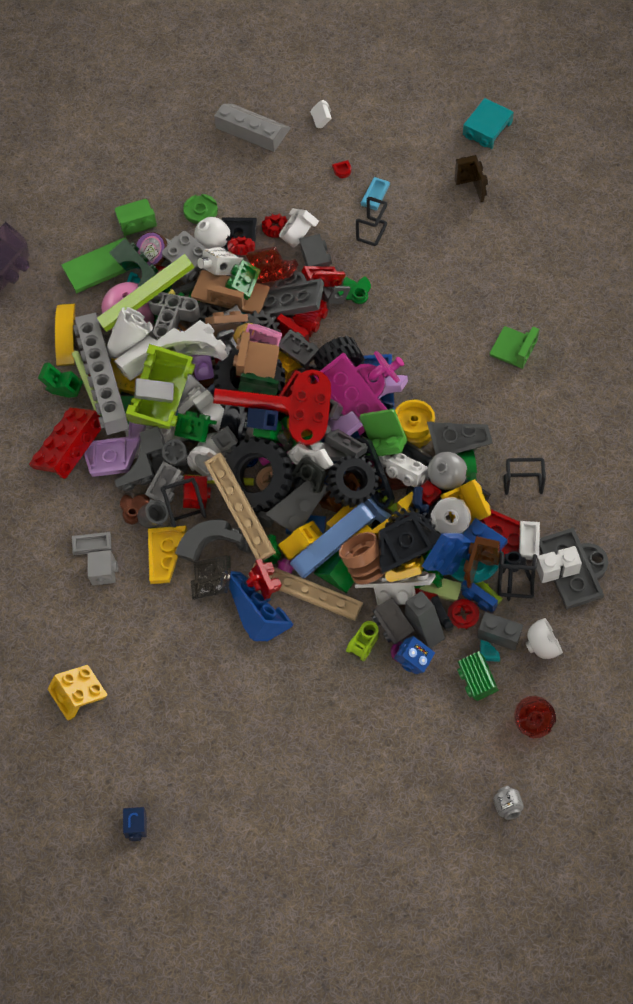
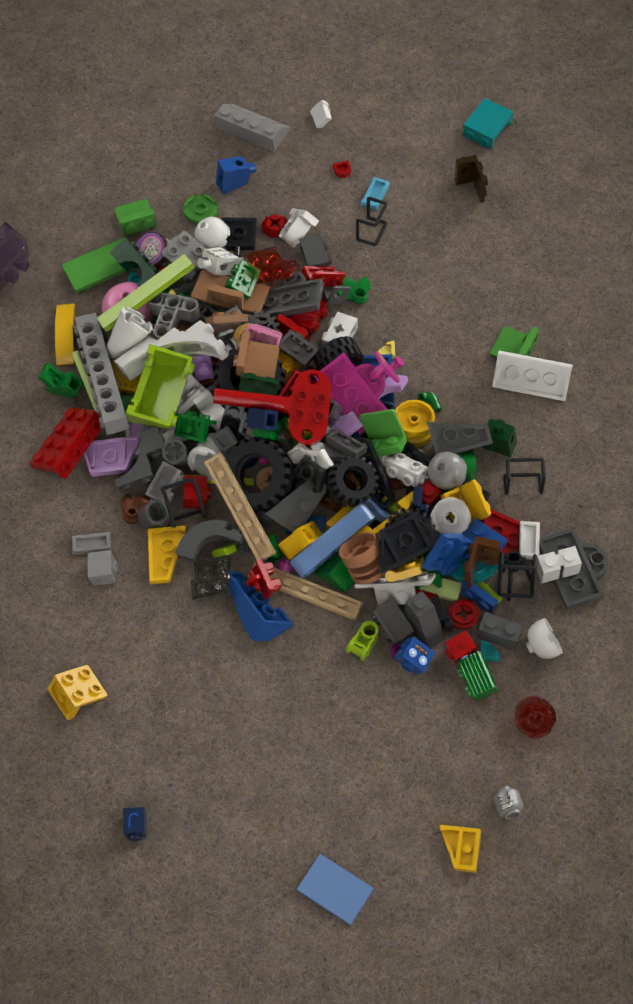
light grey tile [135,378,174,403] -> none
red gear [227,236,255,255] -> none
none -> lime tile [211,543,237,558]
none -> blue torso [216,156,256,194]
none -> medium blue tile [297,854,374,926]
none -> white brick [321,312,358,345]
none -> light yellow tile [378,341,395,359]
none -> green arm [417,391,442,413]
none -> yellow wing [440,825,481,873]
none -> red head [444,630,477,664]
none -> dark green torso [481,419,517,457]
none -> white plate [492,351,573,401]

